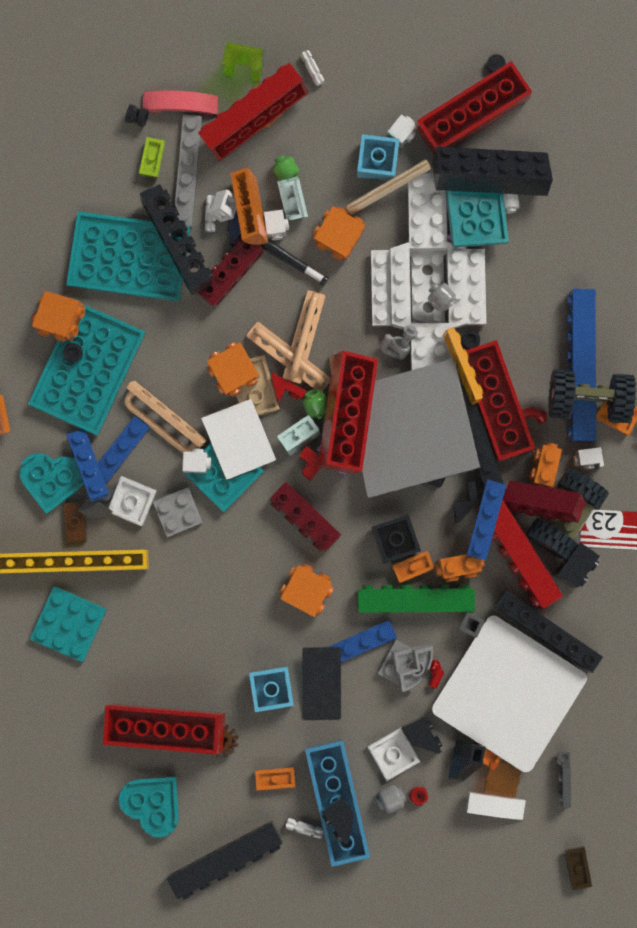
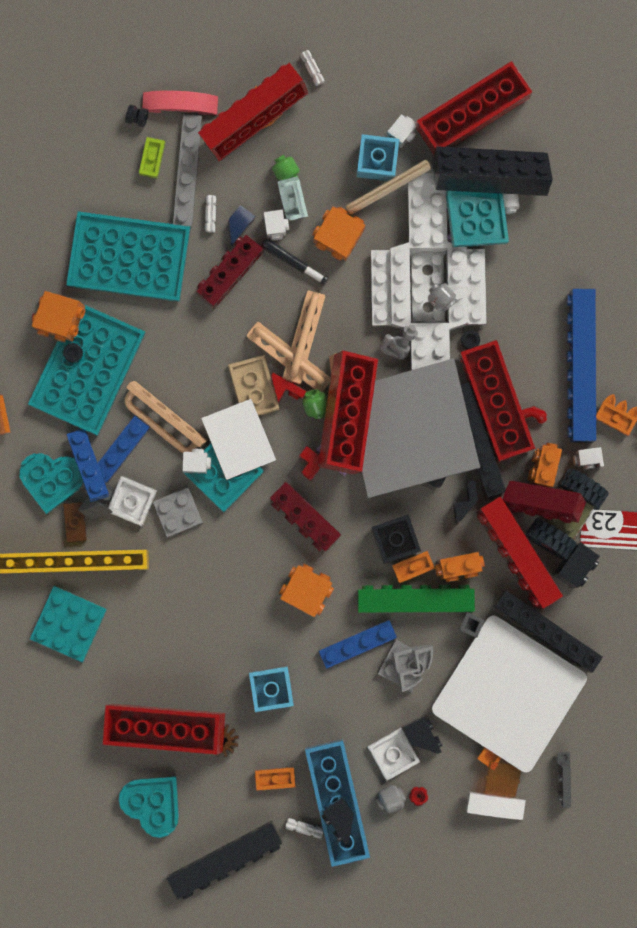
black brick [140,184,213,295] -> none
orange brick [206,342,260,397] -> none
white brick [208,189,237,222] -> none
clear neon green panel [222,42,265,83] -> none
orange brick [230,167,268,245] -> none
light aqua hinge [277,415,321,456] -> none
black sticker [302,647,341,720] -> none
red arm [428,660,444,689] -> none
light orange plate [443,327,483,405] -> none
black slope [448,740,486,781] -> none
blue plate [467,480,506,561] -> none
black tile [487,54,506,73] -> none
black plate [548,369,636,423] -> none
dark brown plate [565,846,592,890] -> none

